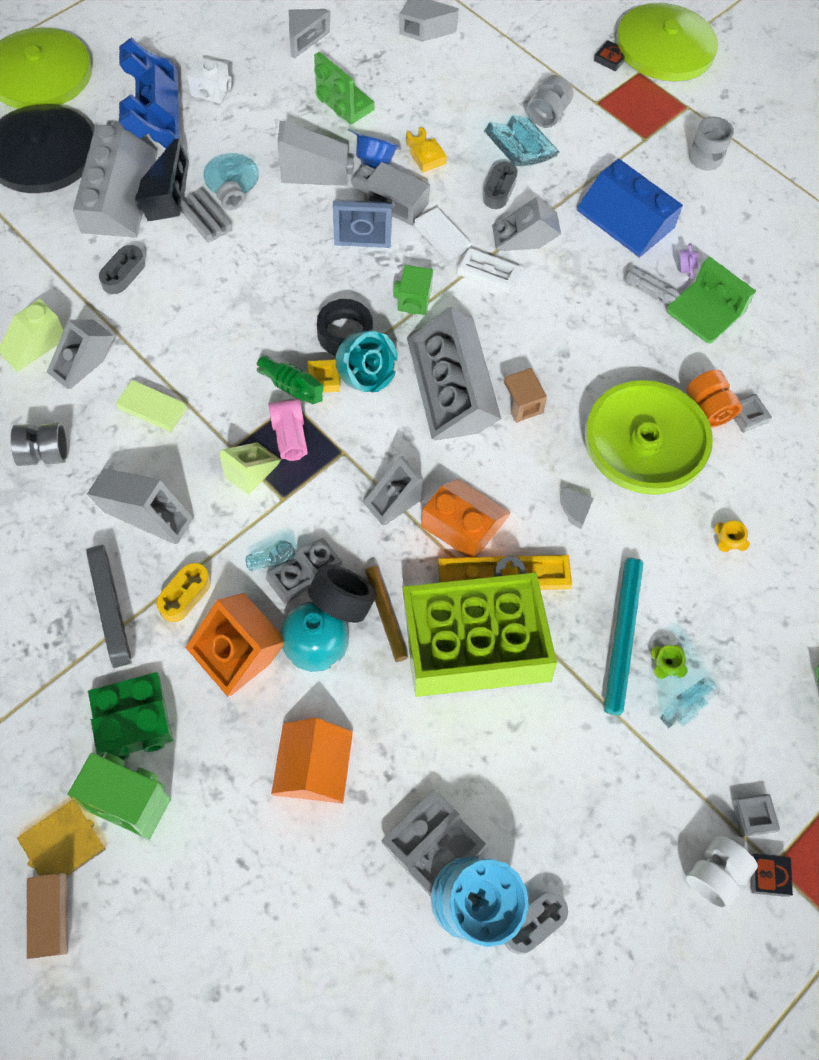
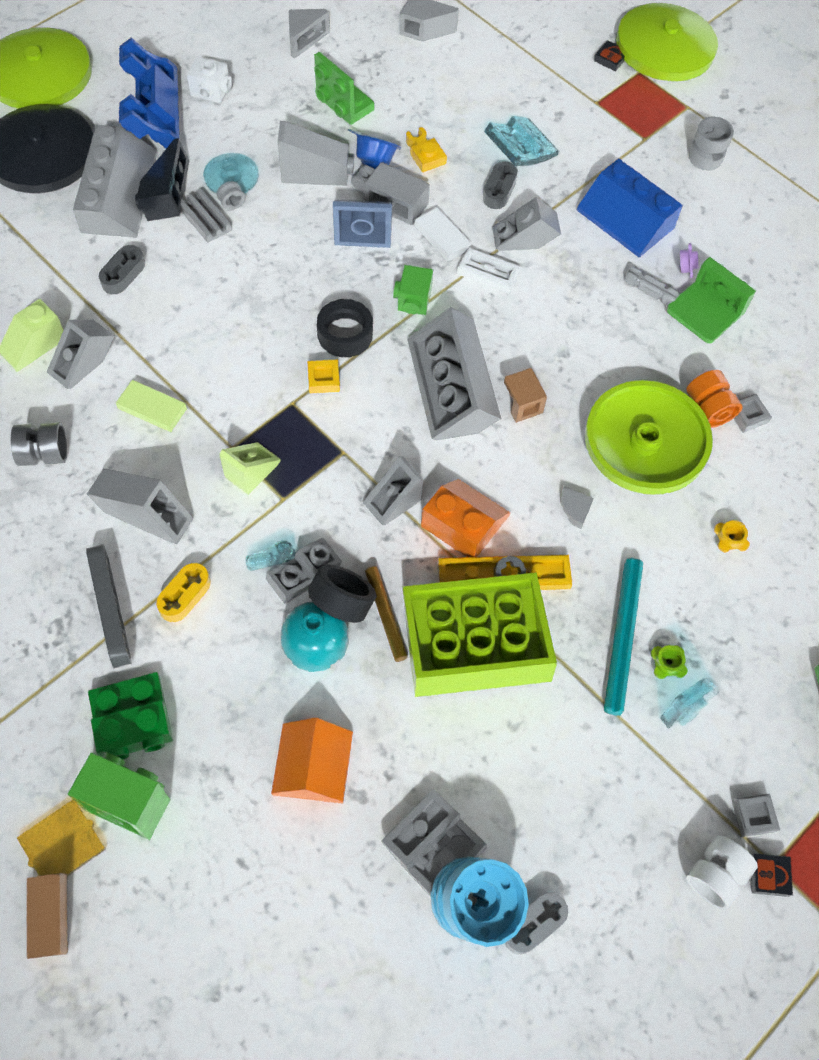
orange slope [185,593,285,697] -> none
green hinge [256,355,323,404] -> none
bright pink piece [268,398,308,461] -> none
teal cylinder [335,330,398,393] -> none
light grey wheel [526,75,573,128] -> none

